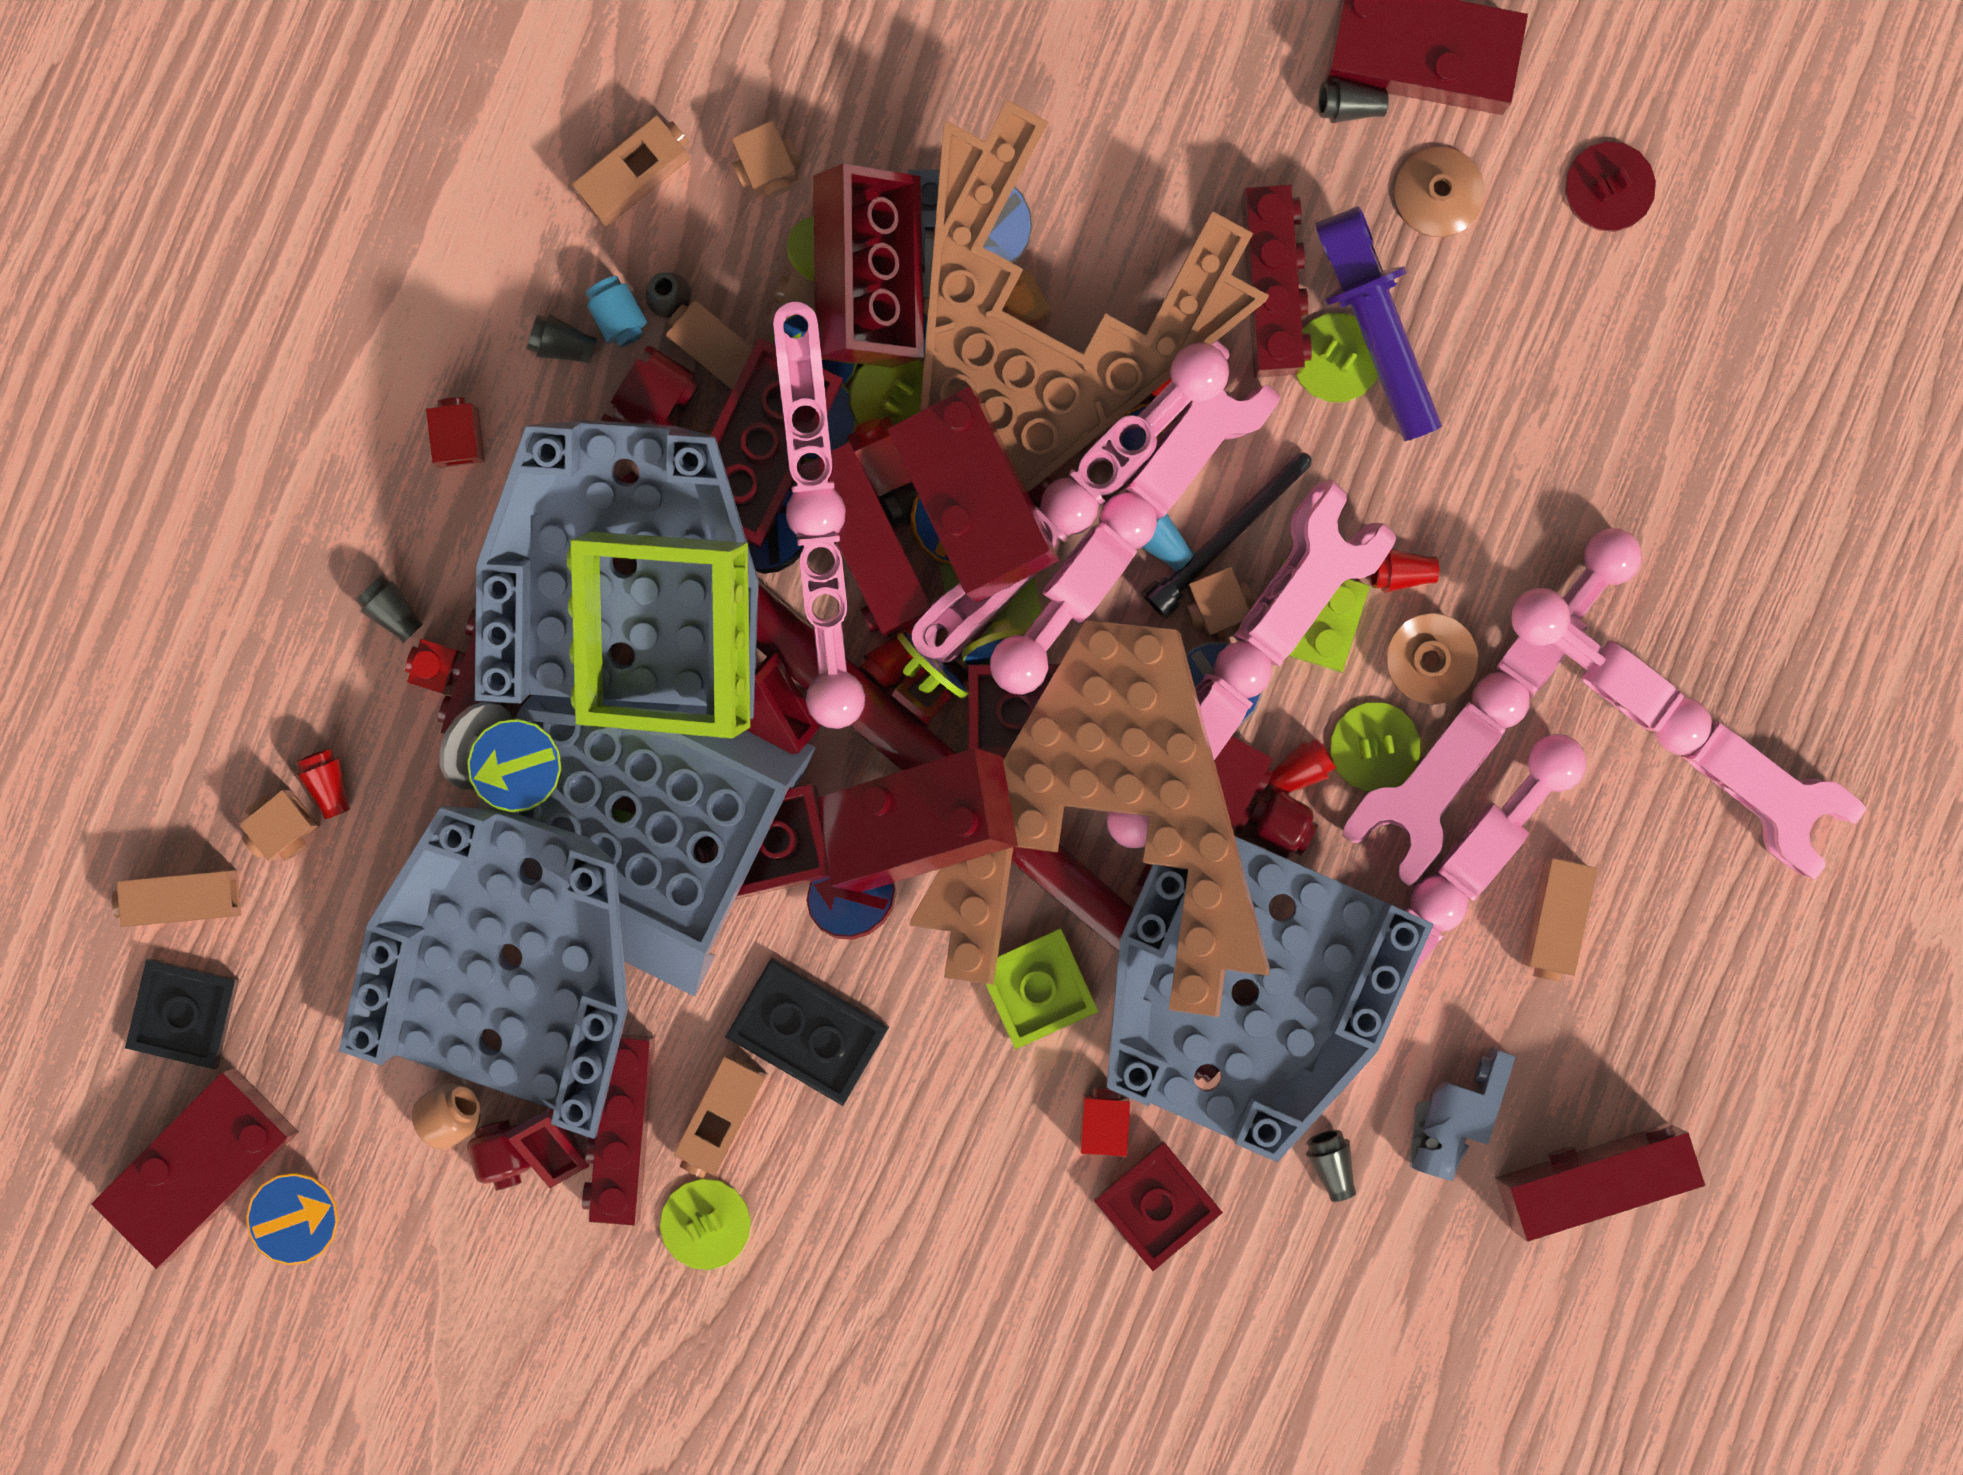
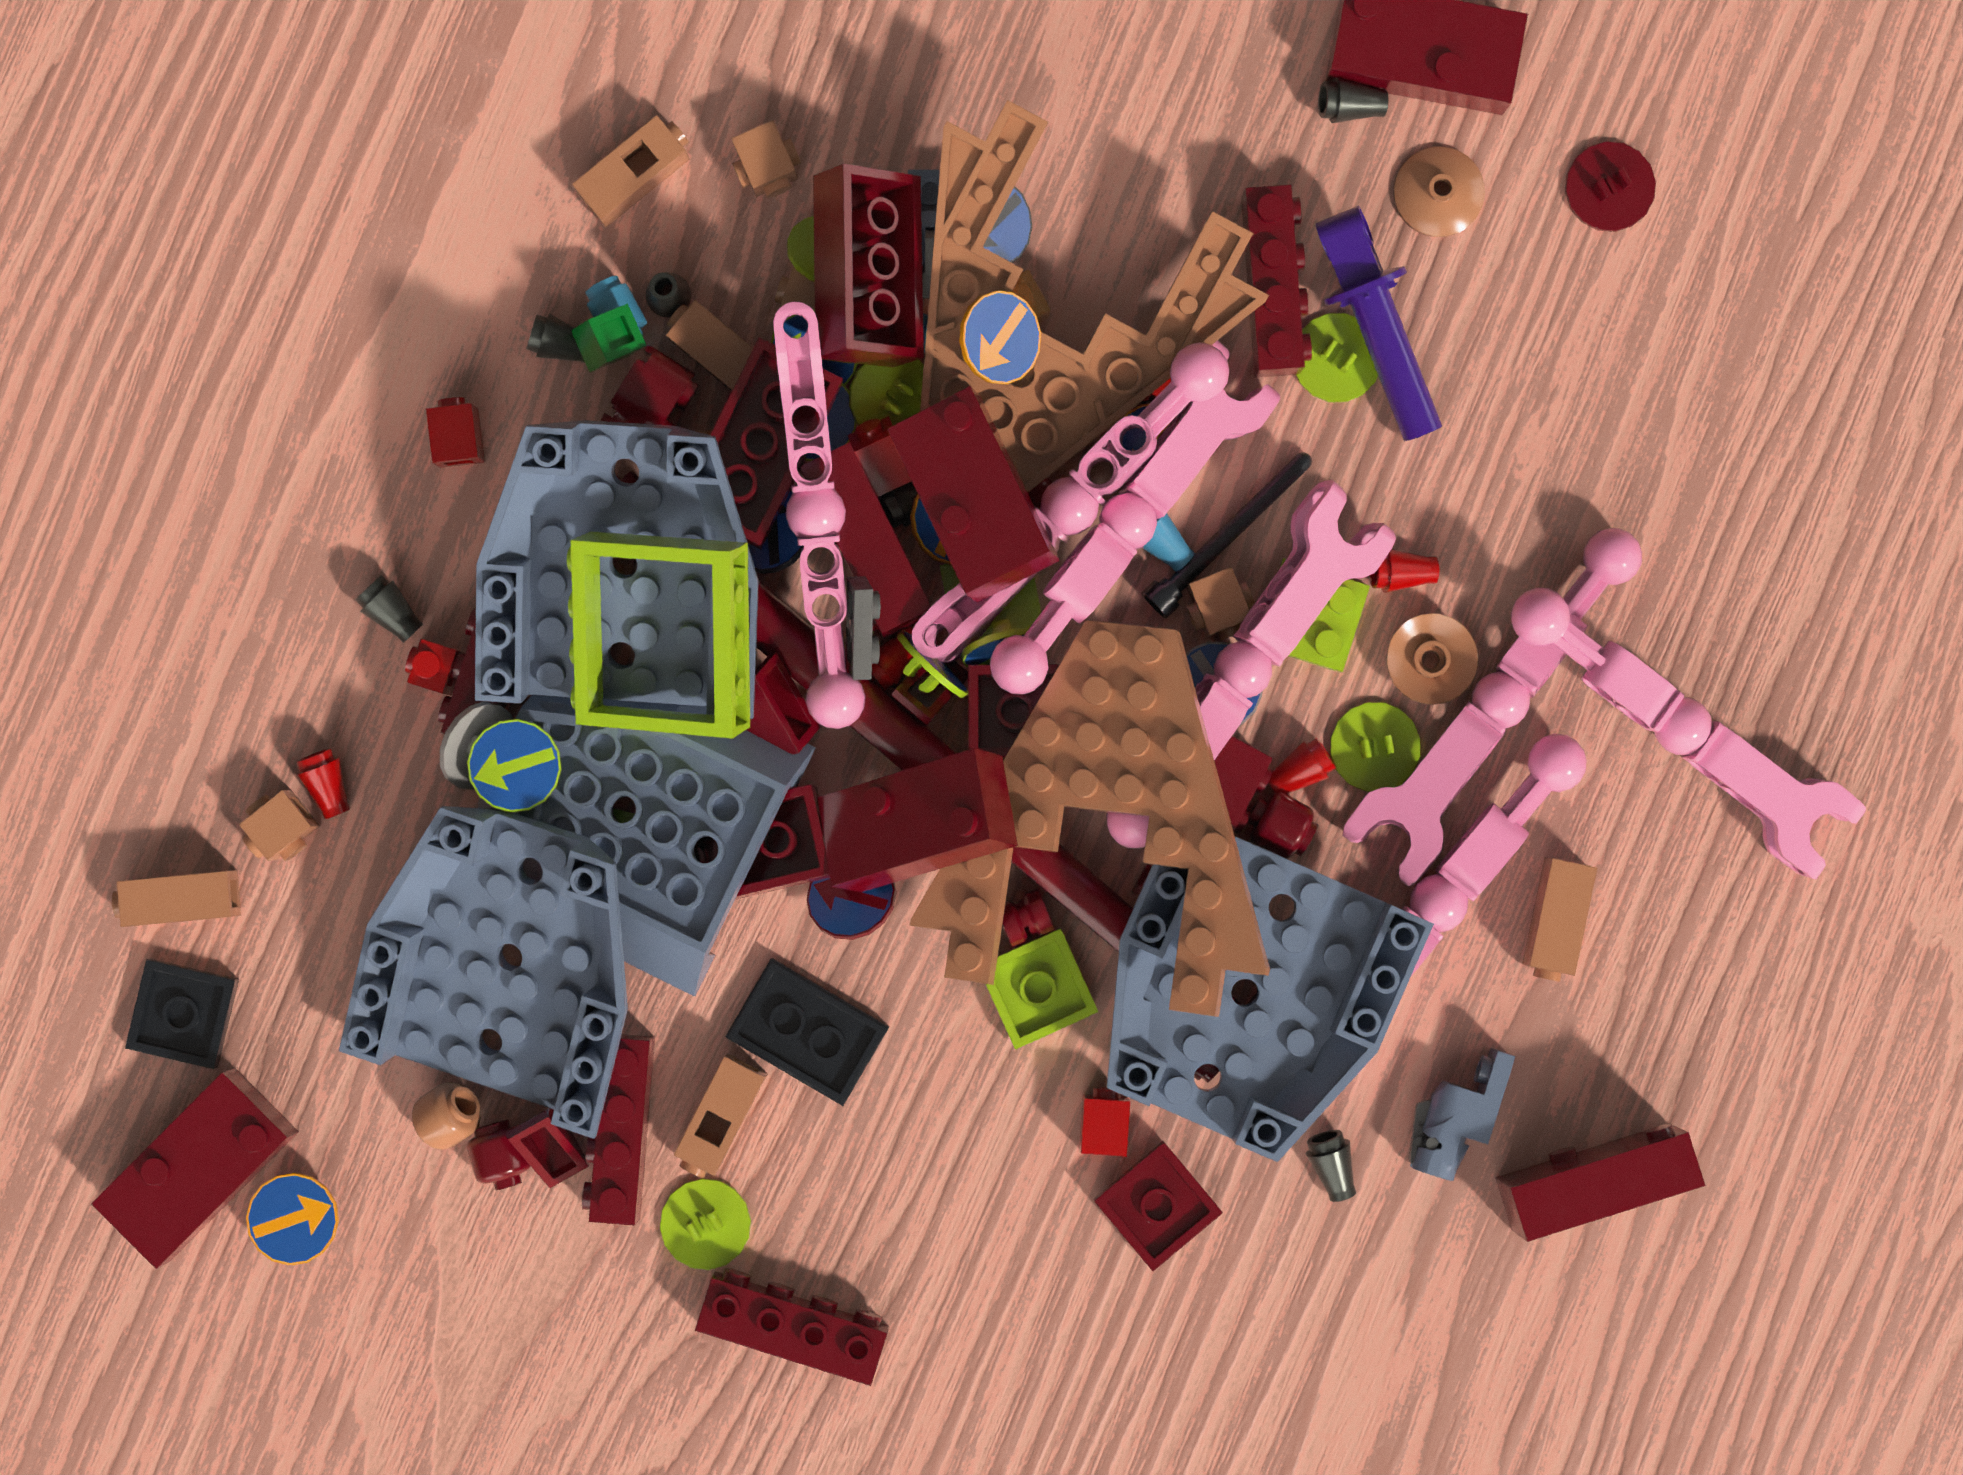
none -> green panel [572,303,647,372]
none -> dark red brick [695,1268,889,1386]
none -> dark grey plate [846,576,881,680]
none -> piece [959,291,1041,385]
none -> dark red wheel [1003,888,1055,947]

